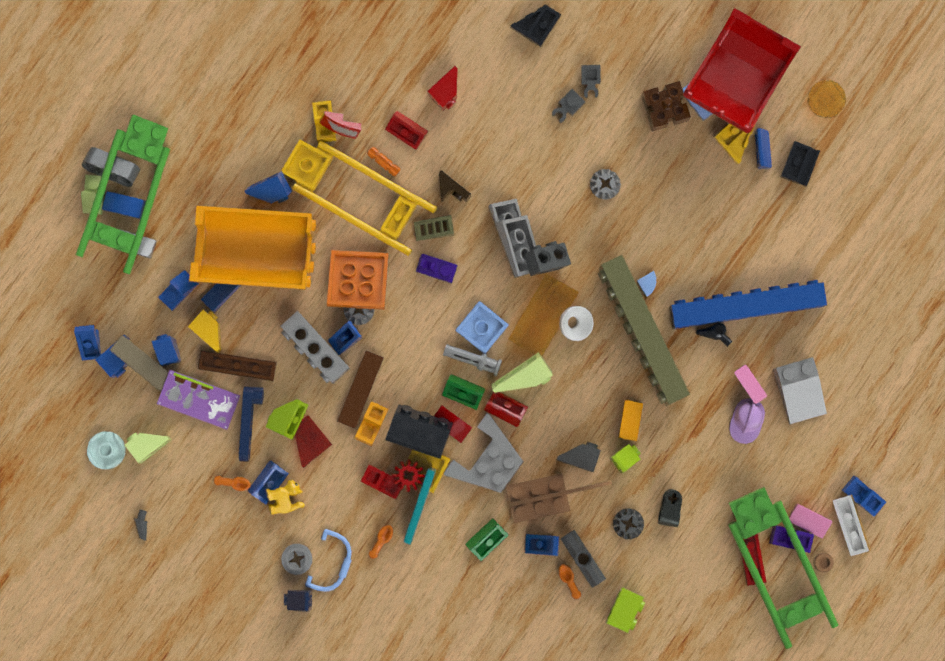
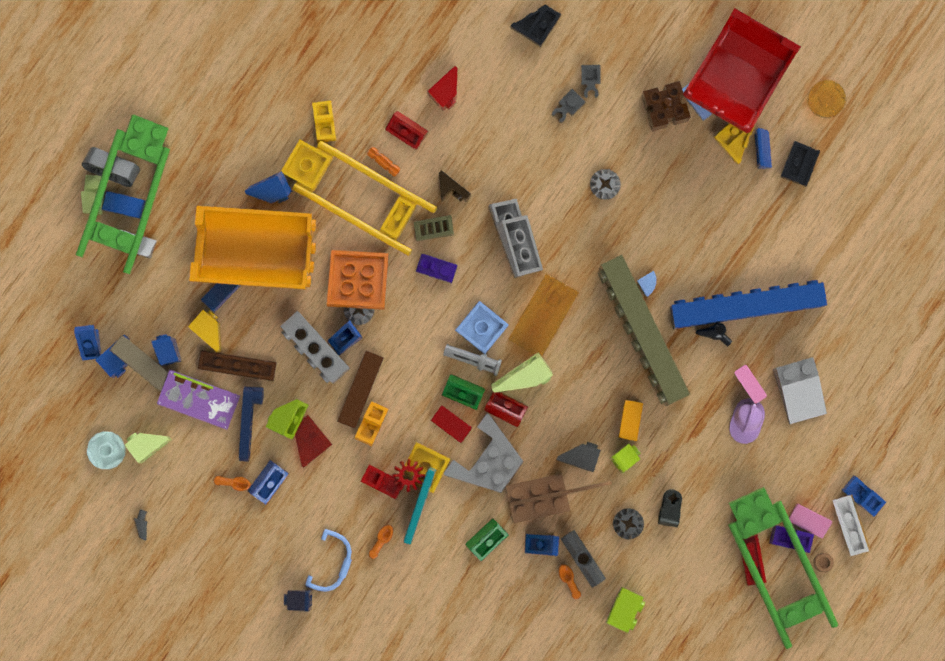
blue slope [158,270,199,311] -> none
yellow animal [266,480,305,515] -> none
light grey gear [281,544,312,575] -> none
slope [320,111,362,139] -> none
black slope [385,404,453,459] -> none
dark grey brick [524,241,571,276] -> none
white piece [559,306,594,341] -> none

